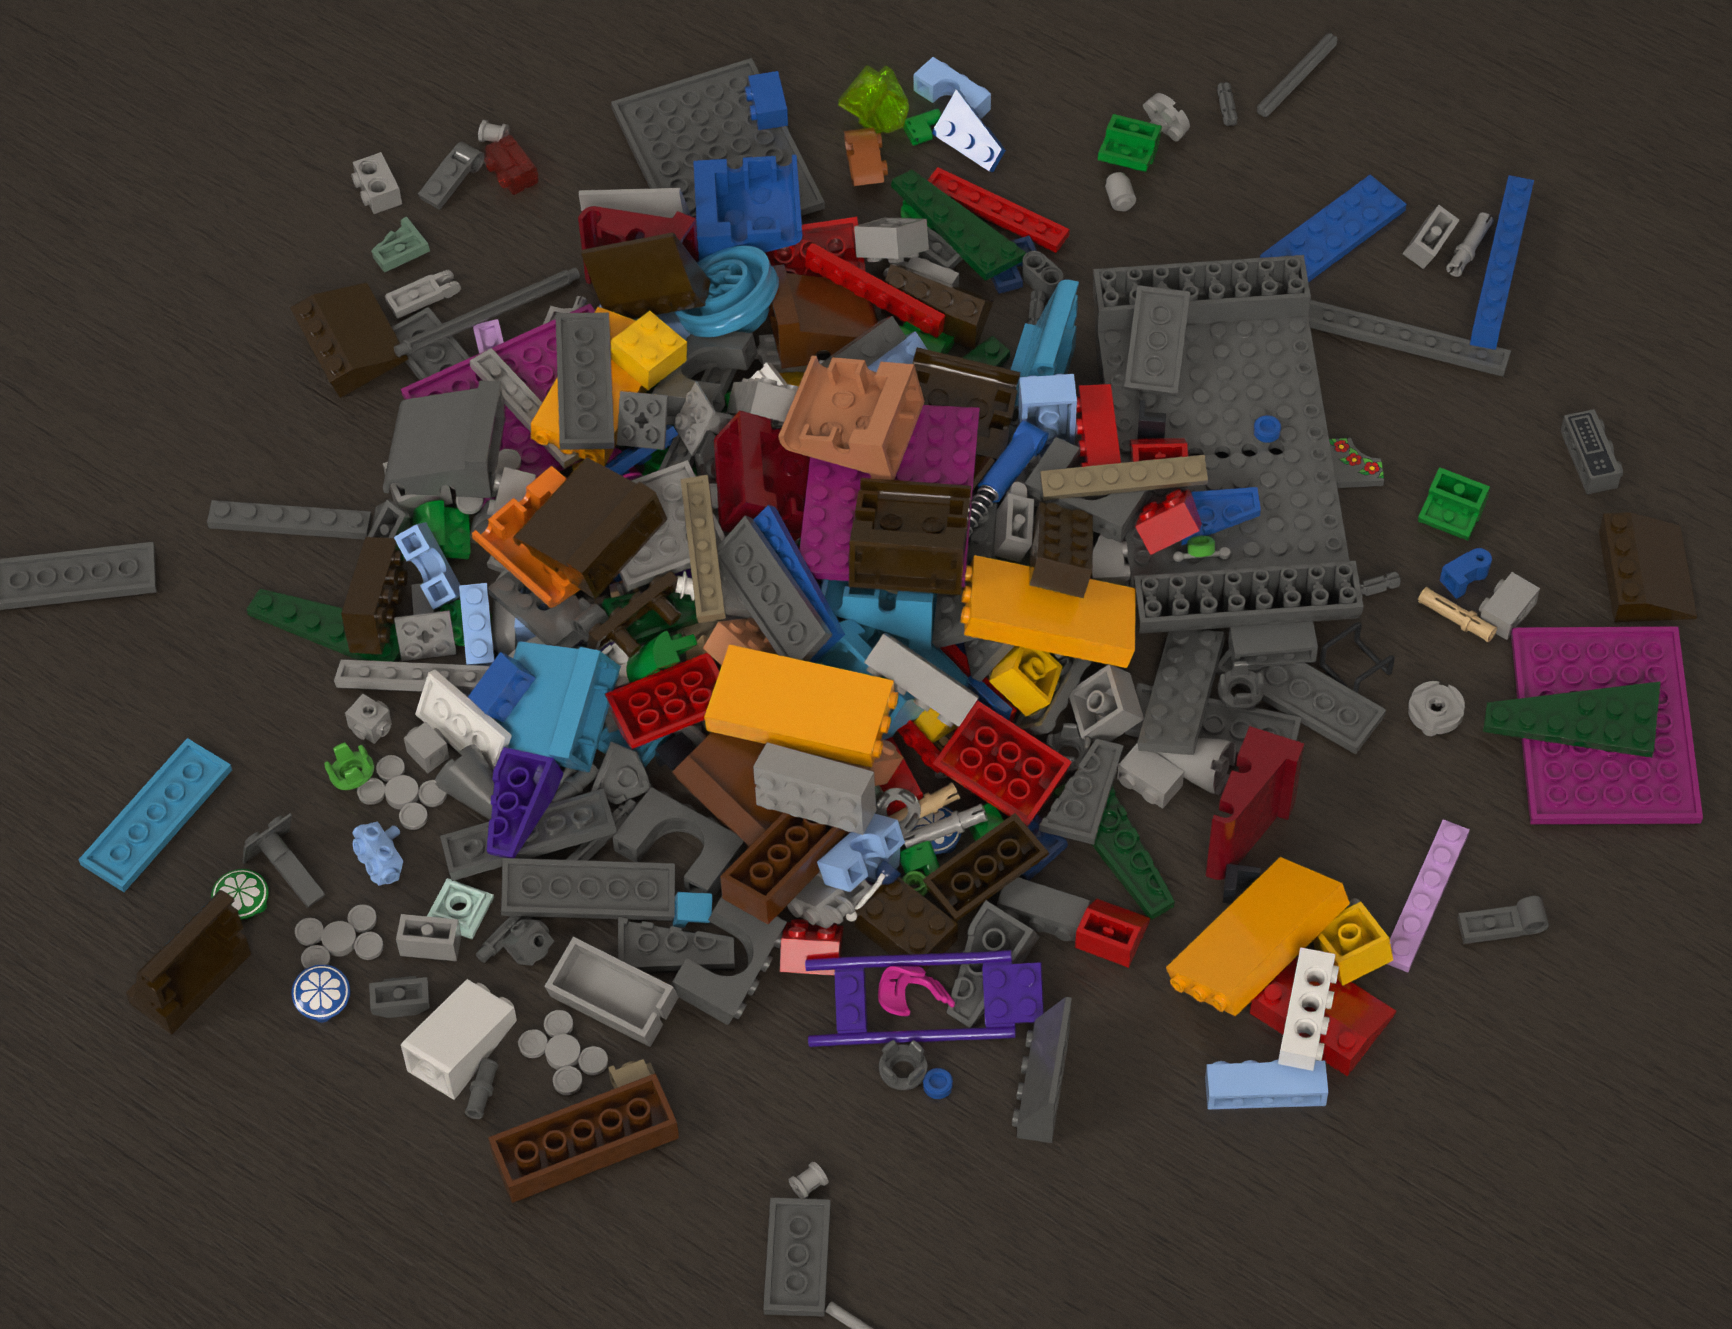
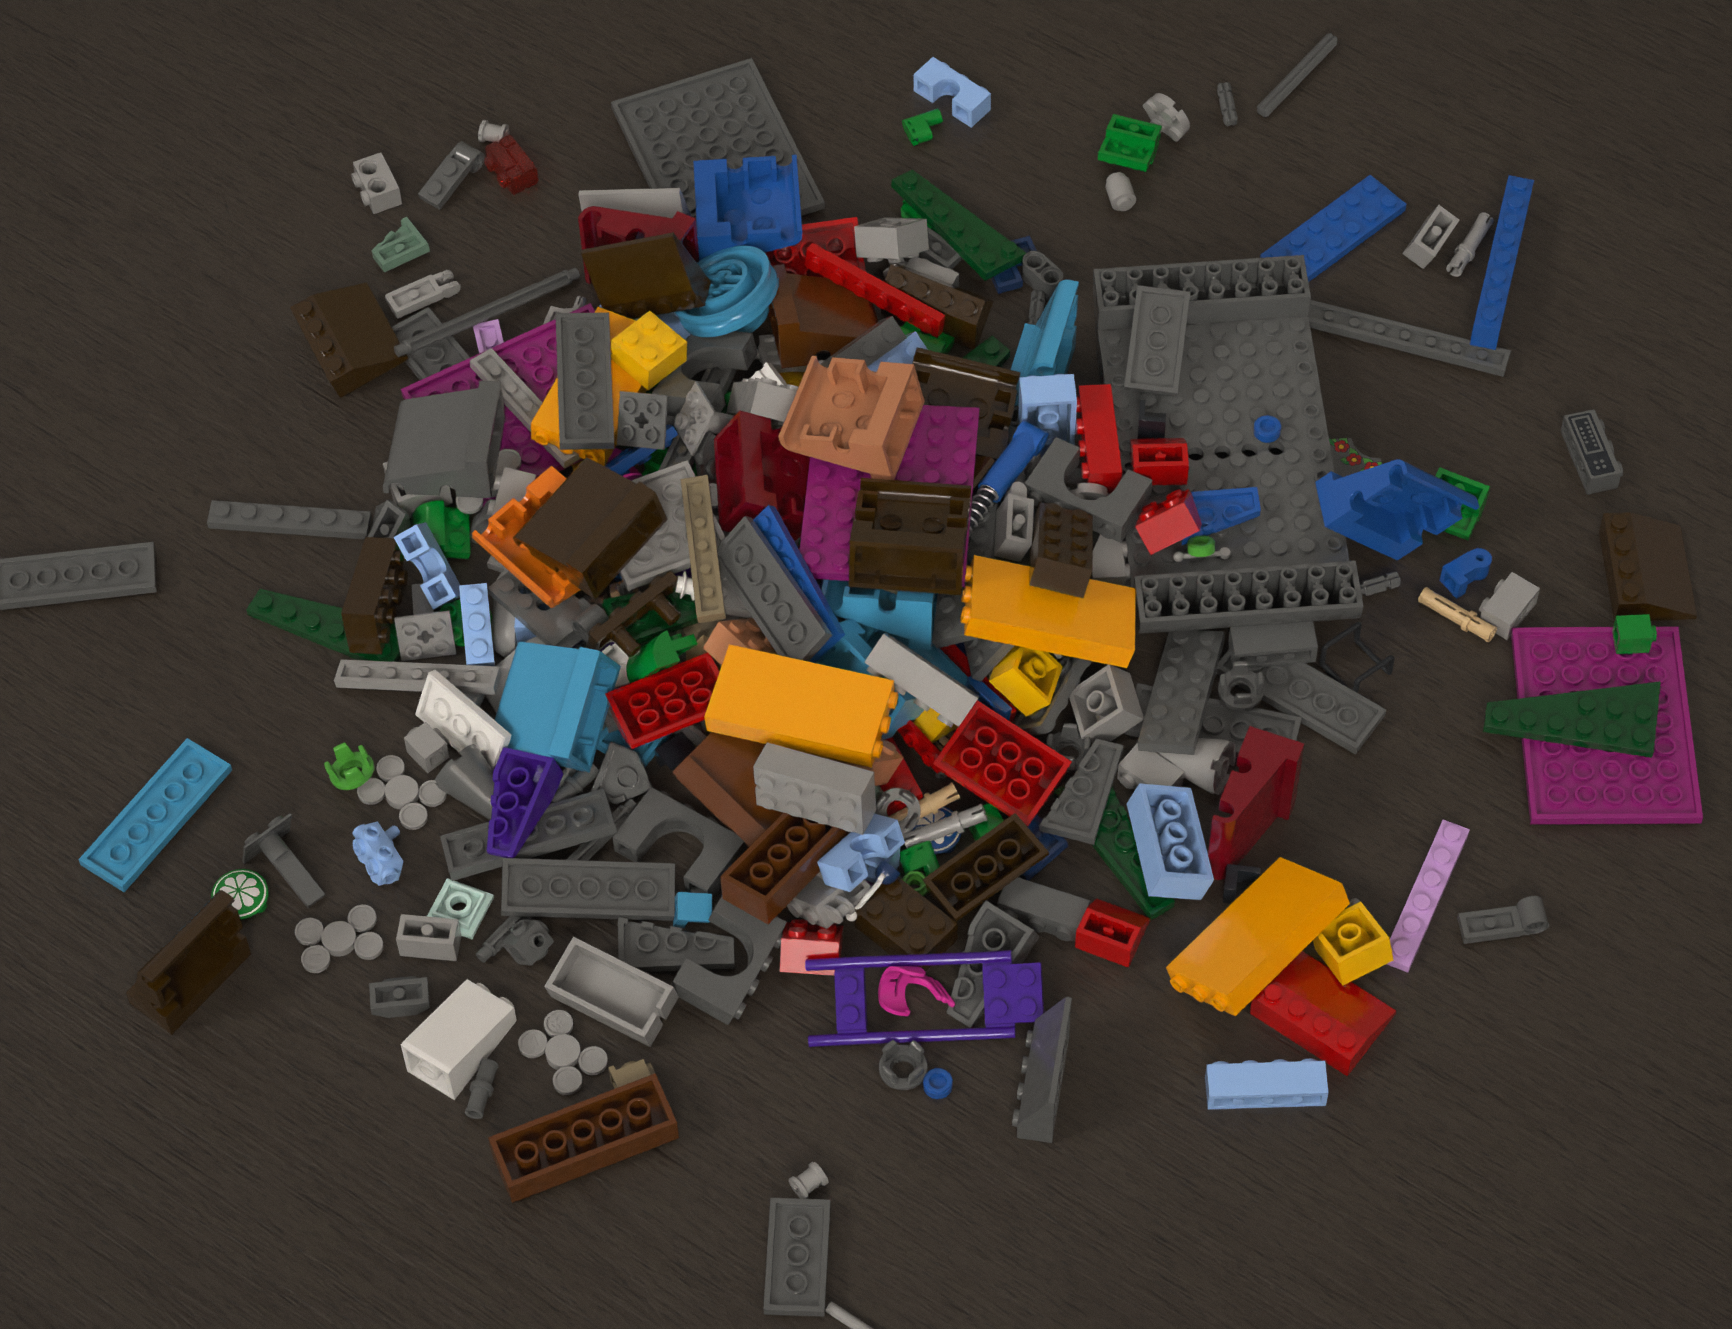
dish [292,965,351,1022] -> none
light grey brick [345,694,392,744] -> none
blue brick [468,652,536,722] -> none
blue brick [745,71,788,130] -> none
clear neon green piece [838,65,909,133] -> none
dark orange brick [843,127,888,186] -> none
red plate [927,167,1070,253] -> none
wing [932,89,1006,172] -> none
dark tan plate [1040,455,1208,501] -> none
white brick [1278,947,1339,1071] -> none
light grey plate [1408,681,1465,736] -> none
none -> light blue brick [1127,783,1214,900]
none -> blue panel [1315,459,1479,560]
none -> green brick [1612,614,1657,654]

